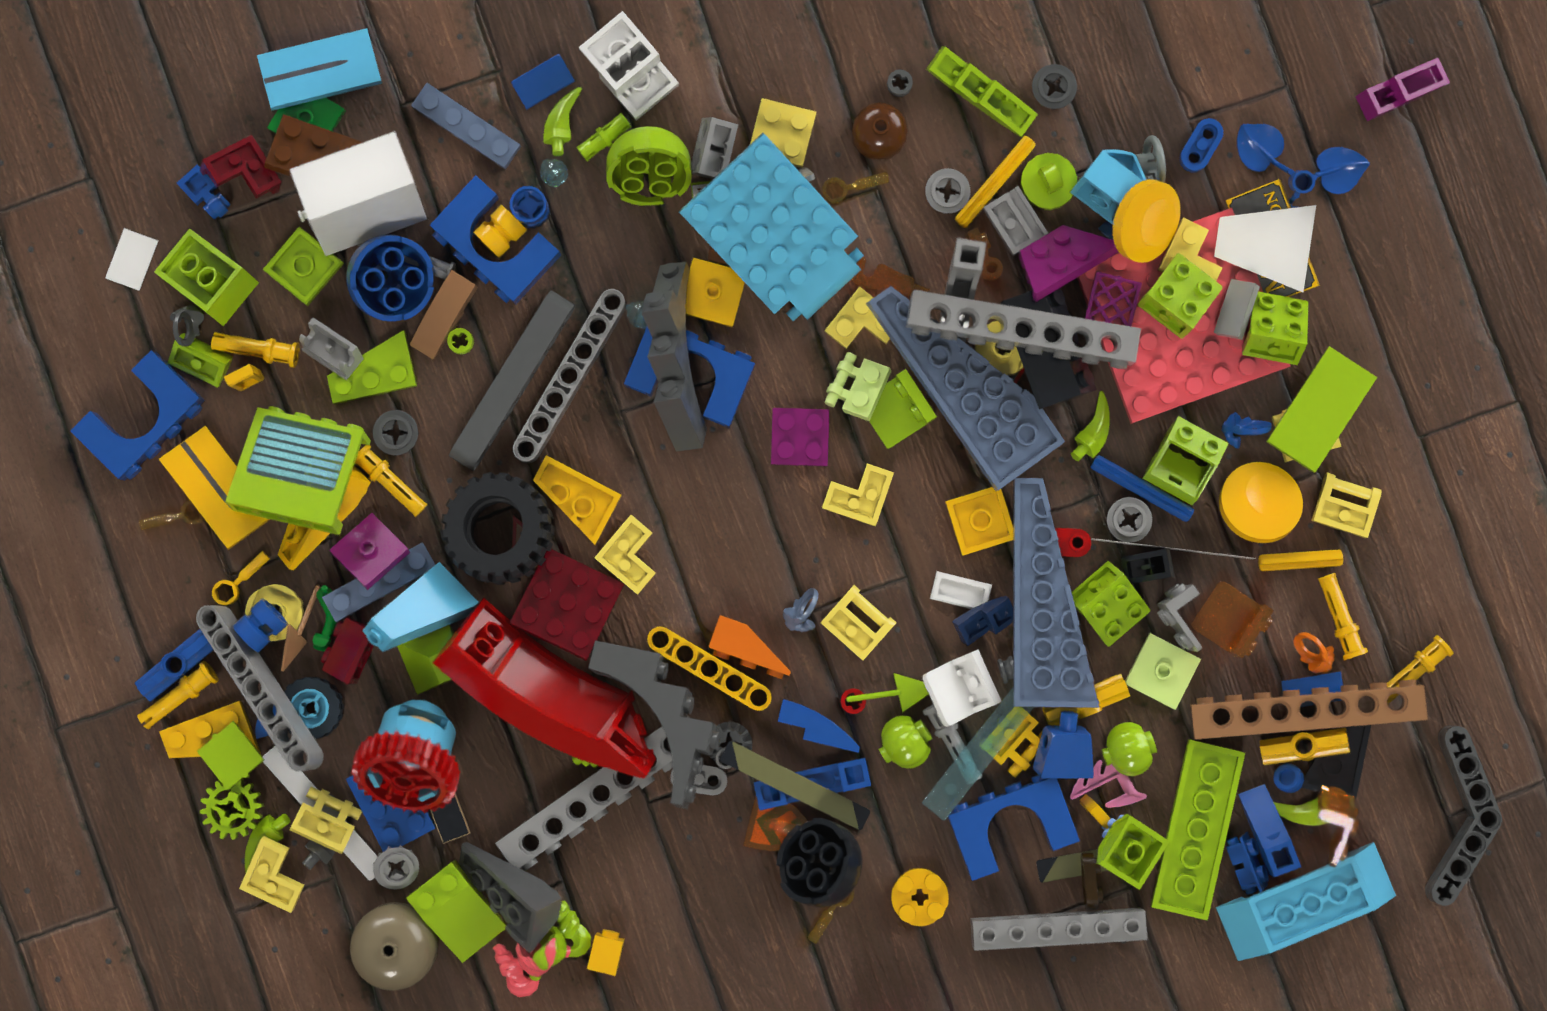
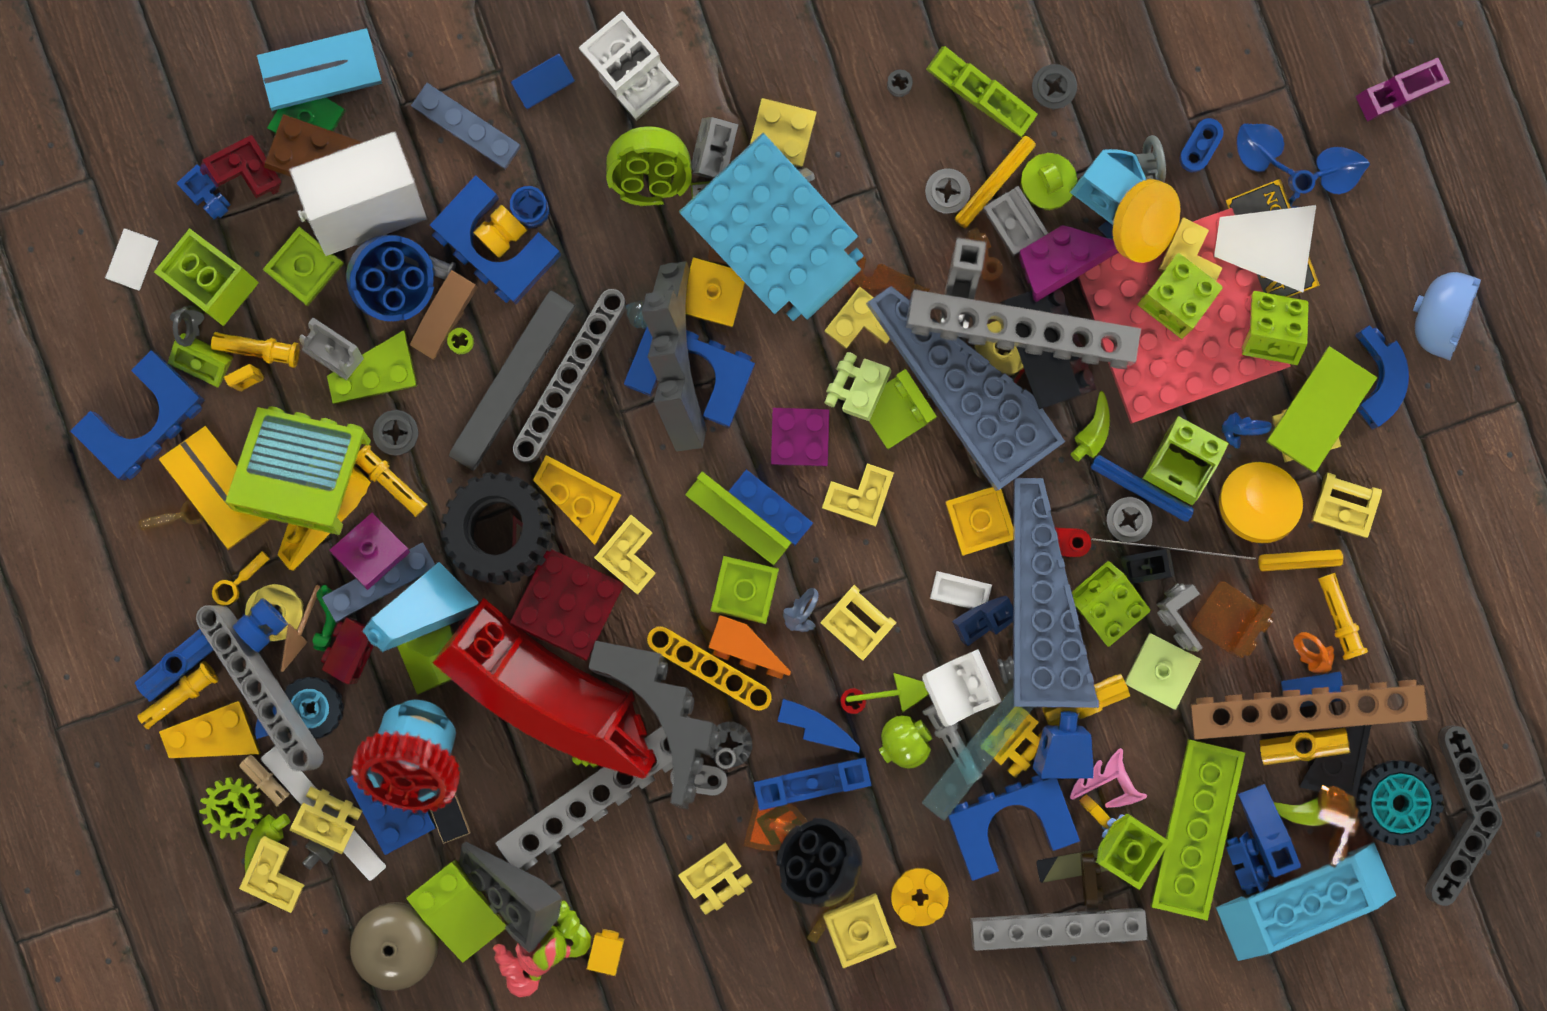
lime piece [197,721,265,790] -> none
light grey gear [373,845,419,889] -> none
clear light blue plate [540,159,568,188] -> none
lime bar [543,87,582,156] -> none
lime pin [576,113,632,162] -> none
olive sticker [720,741,870,830] -> none
clear yellow piece [822,172,889,204] -> none
reddish brown cylinder [852,103,908,160] -> none
magenta window [1084,271,1142,327] -> none
lime plant [1101,722,1157,776] -> none
light grey tile [1214,279,1260,340] -> none
blue tile [1273,763,1304,793] -> none
yellow pin [1387,635,1454,704] -> none
none -> tan axle [239,755,290,807]
none -> light yellow plate [678,842,753,915]
none -> lime fence [685,472,792,566]
none -> lime plate [711,556,779,624]
none -> blue arch [728,469,813,546]
none -> light yellow plate [822,893,896,968]
none -> wheel [1354,760,1443,846]
none -> blue arch [1355,325,1409,429]
none -> light blue cylinder [1413,272,1481,360]

